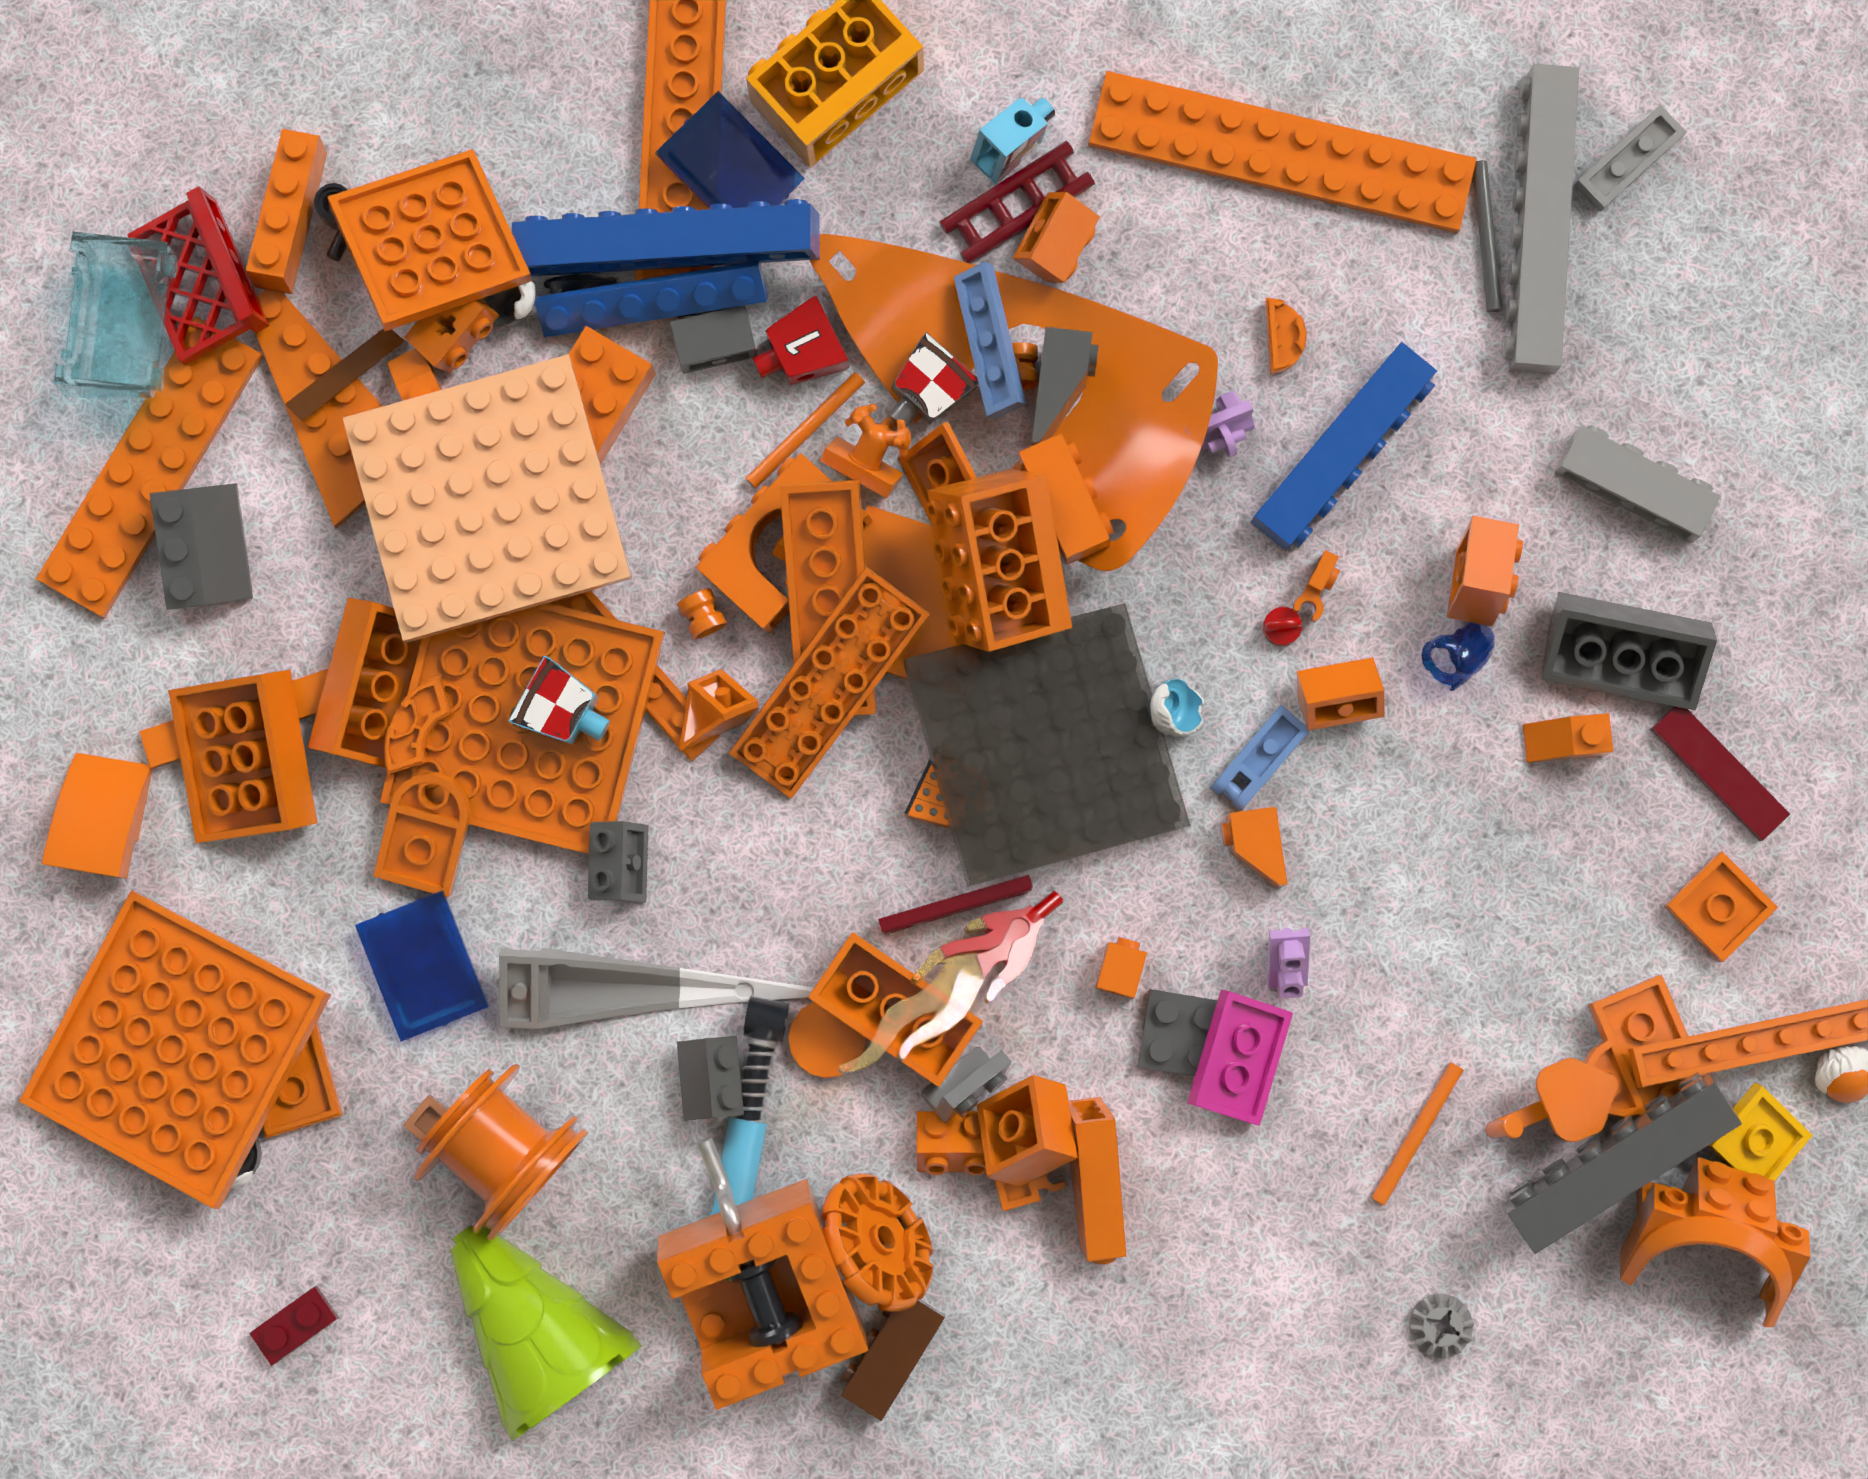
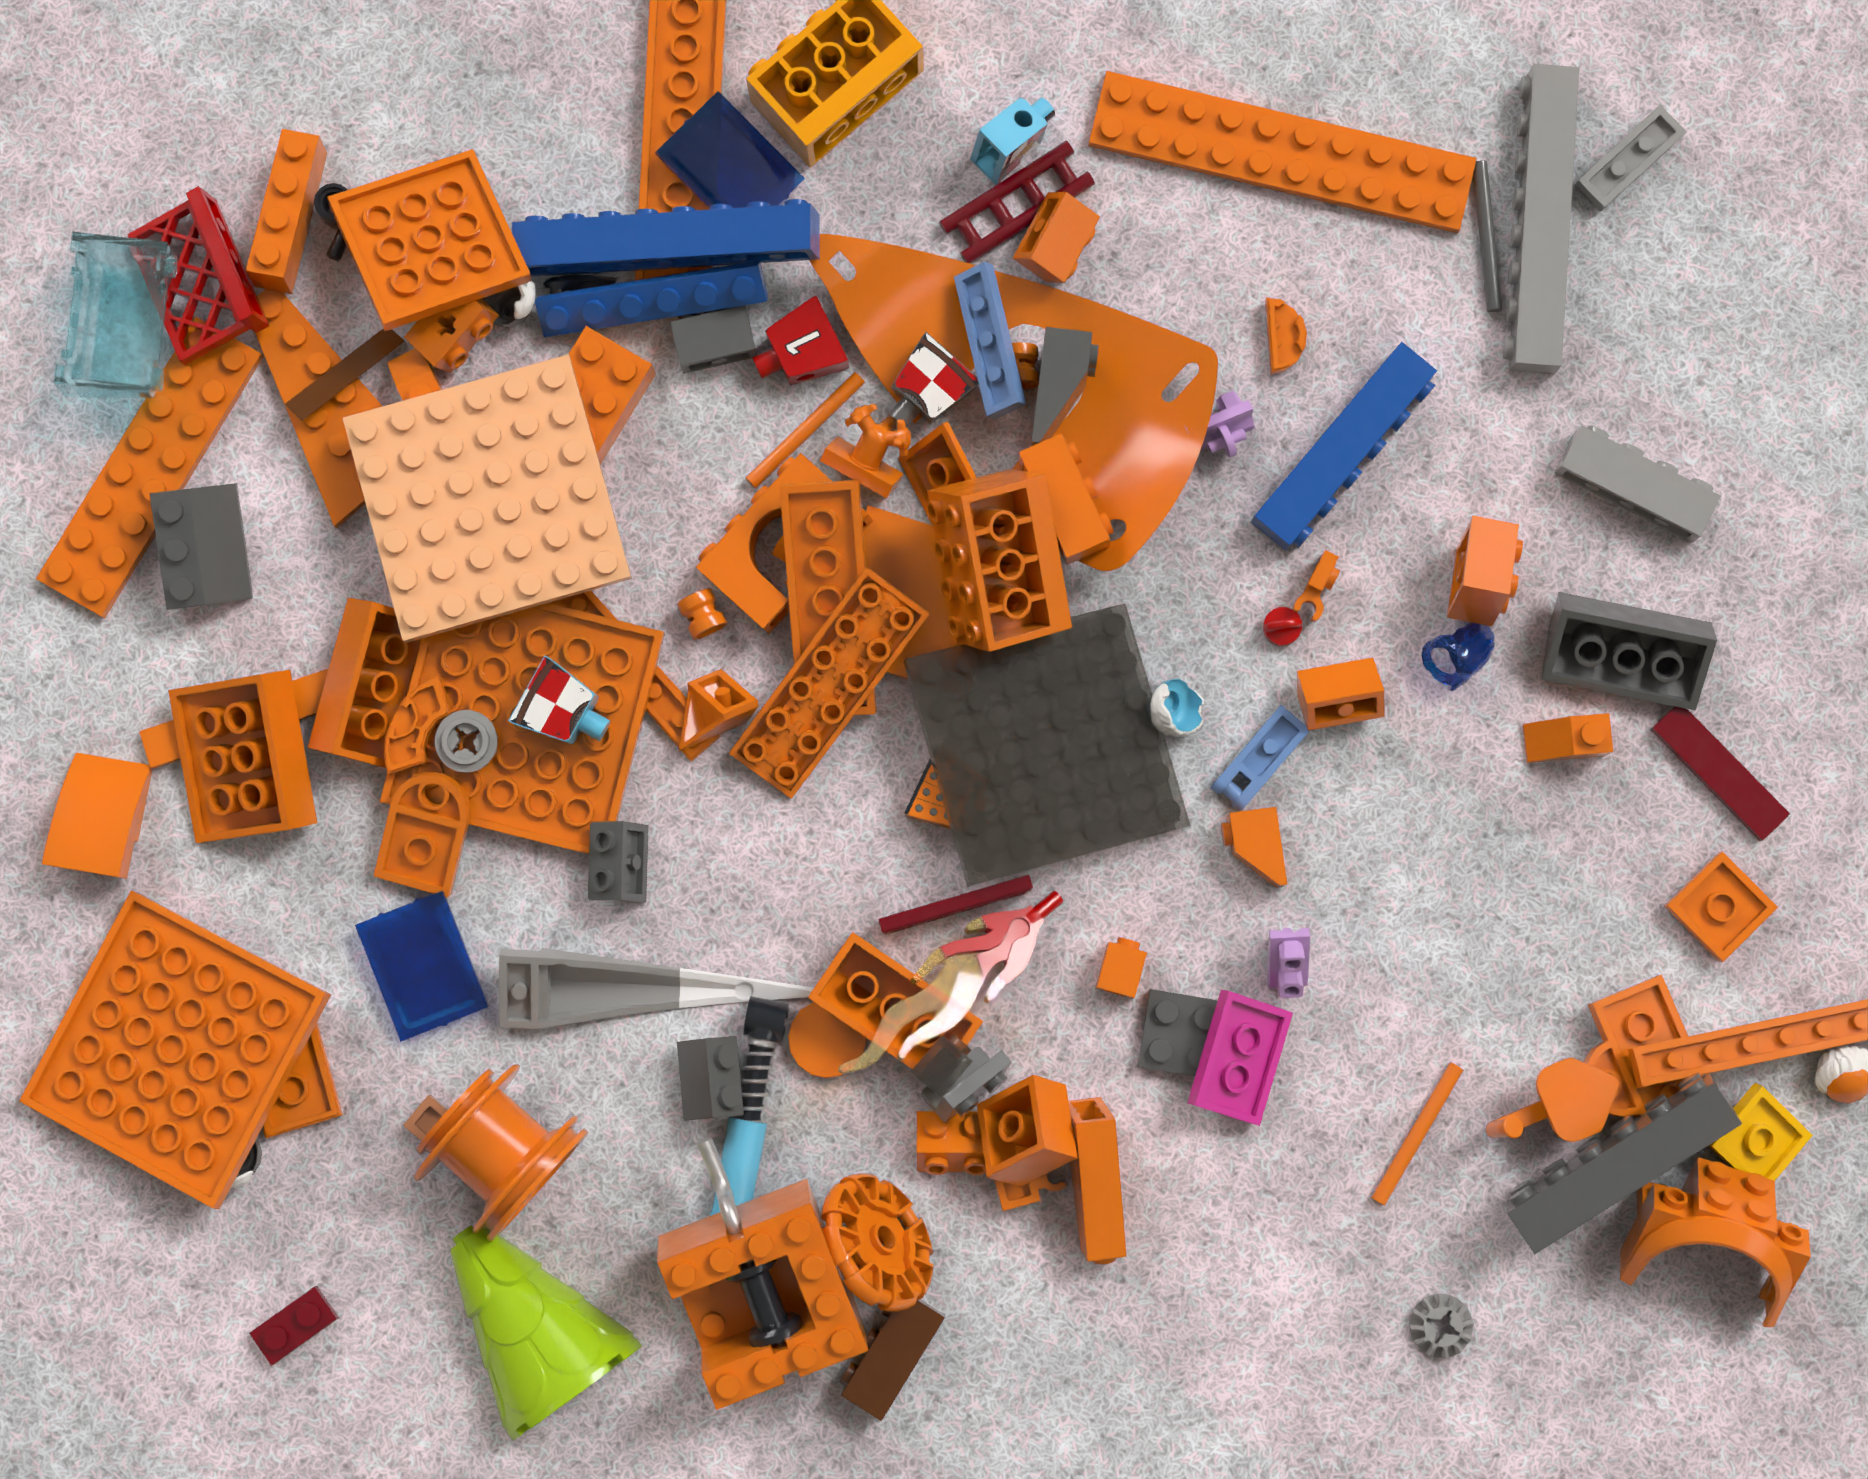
none -> light grey gear [435,710,498,773]
none -> clear smoke brick [911,1035,973,1098]

